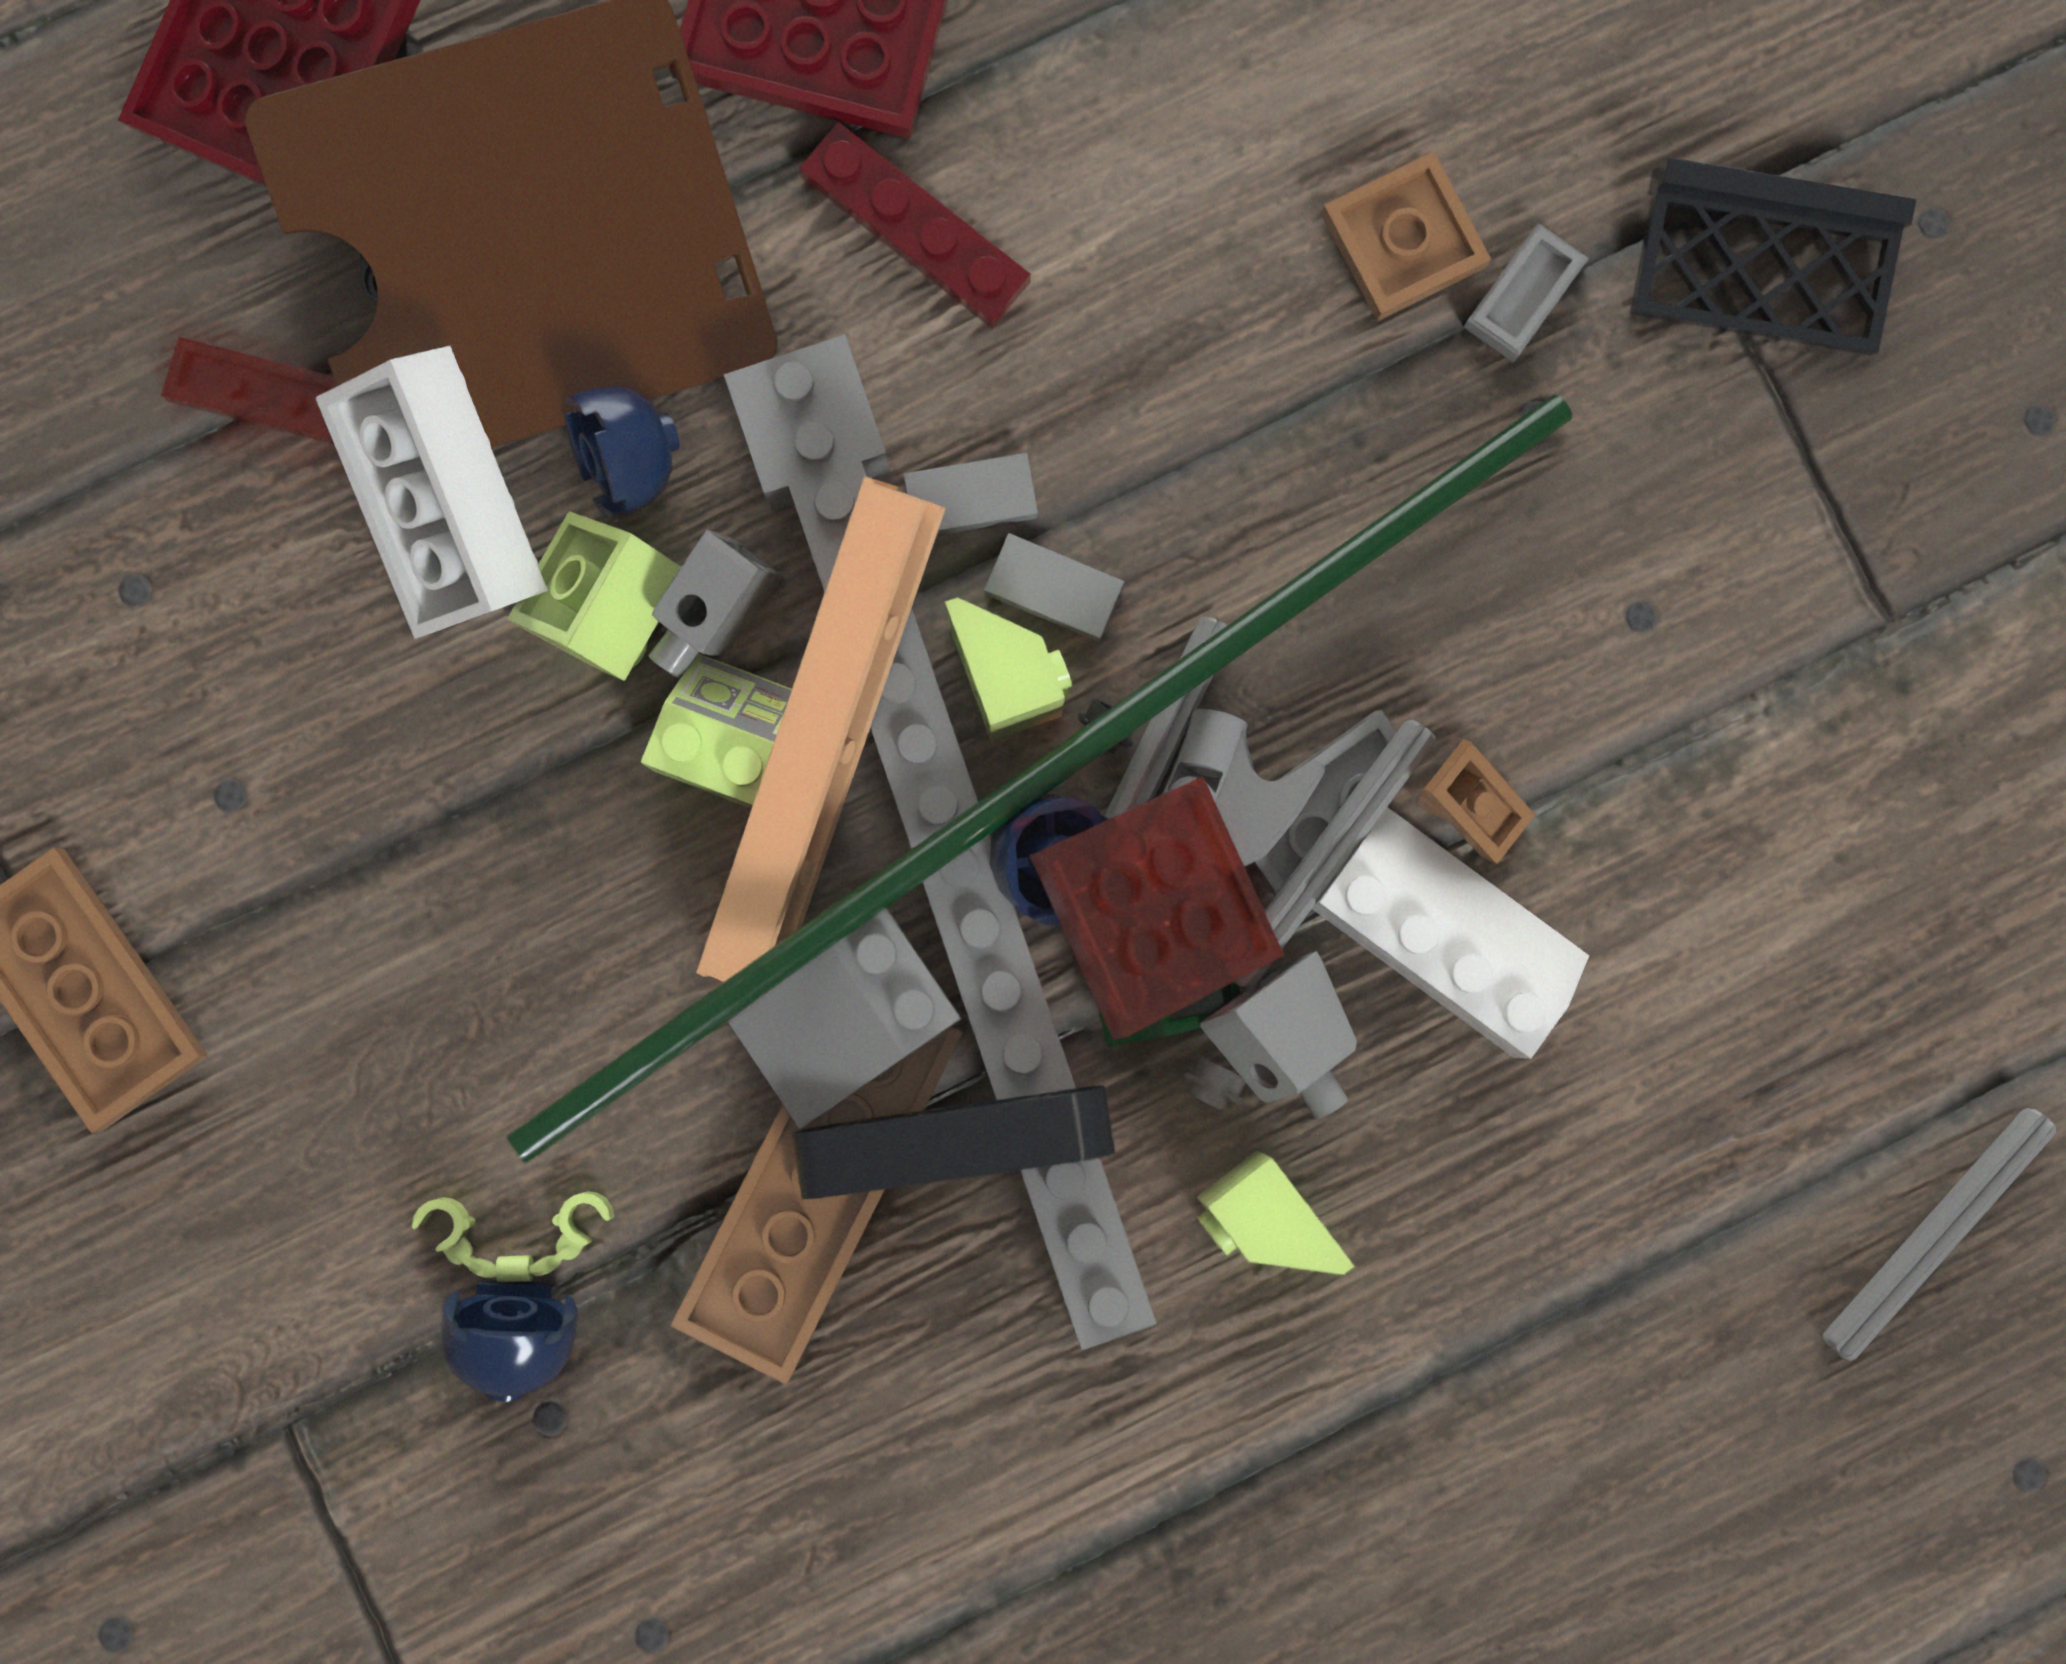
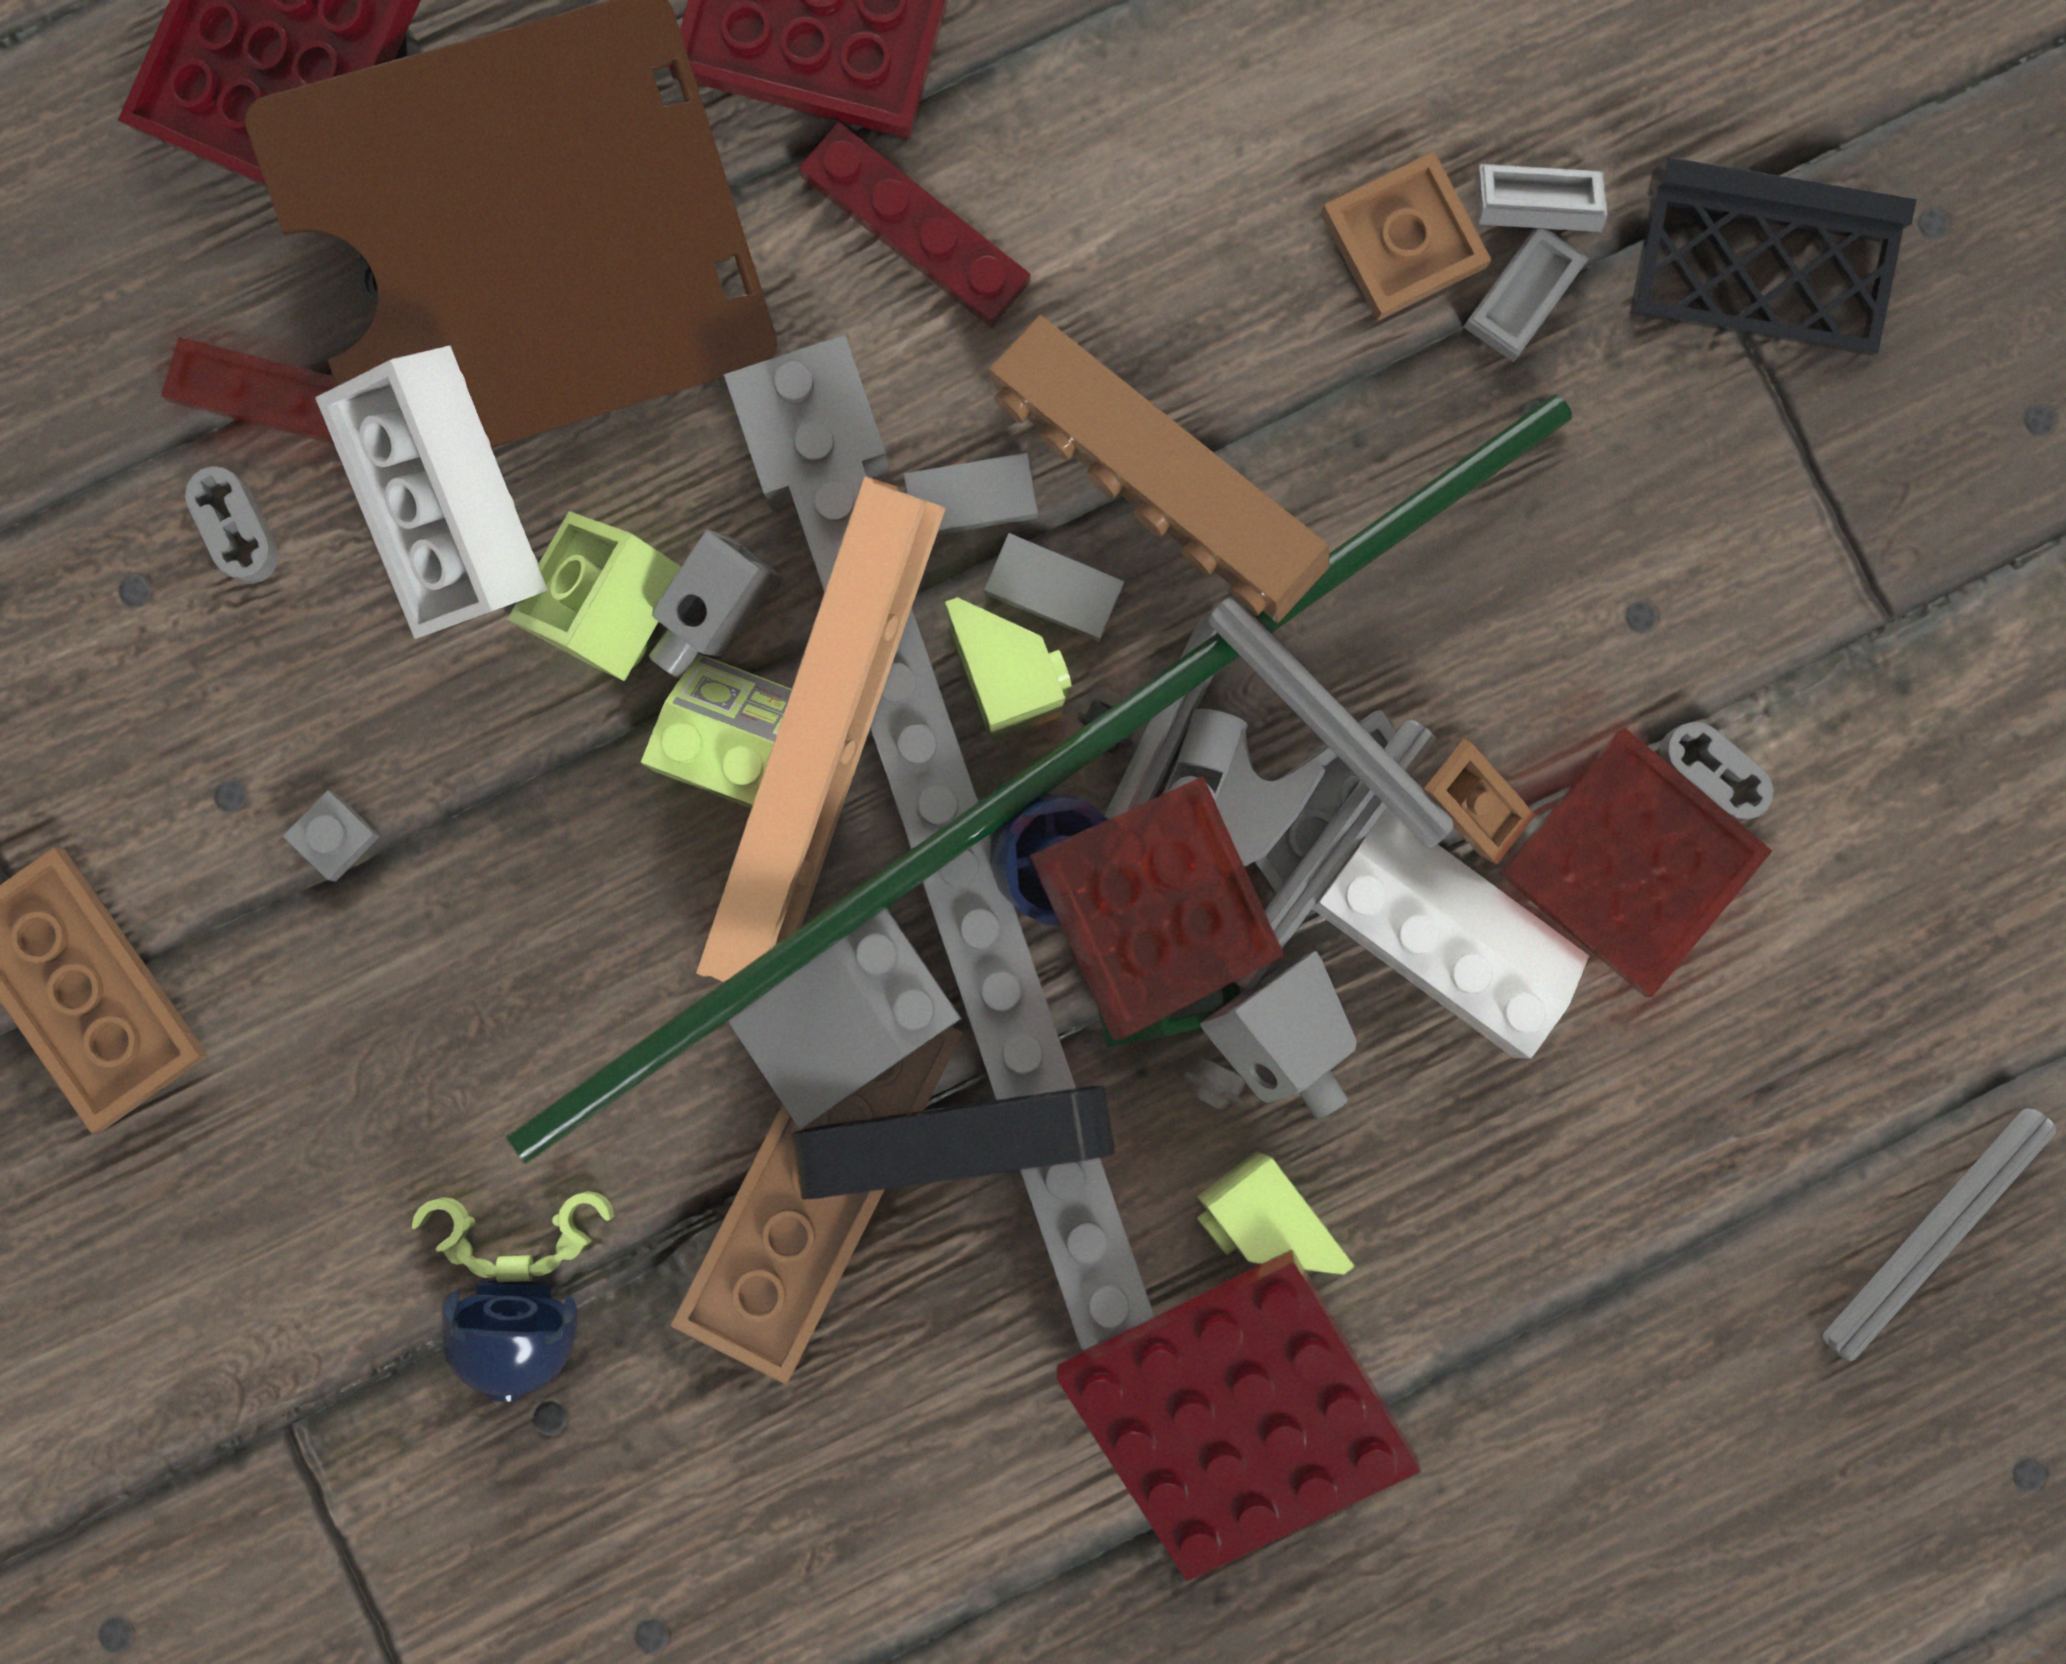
dark blue cylinder [565,386,680,519] -> none
none -> light grey beam [185,466,279,584]
none -> light grey plate [283,790,380,882]
none -> medium nougat brick [989,314,1329,623]
none -> dark red plate [1056,1249,1421,1581]
none -> light grey axle [1208,596,1454,848]
none -> light grey tile [1475,164,1608,232]
none -> clear red plate [1499,728,1772,997]
none -> light grey beam [1659,722,1774,822]

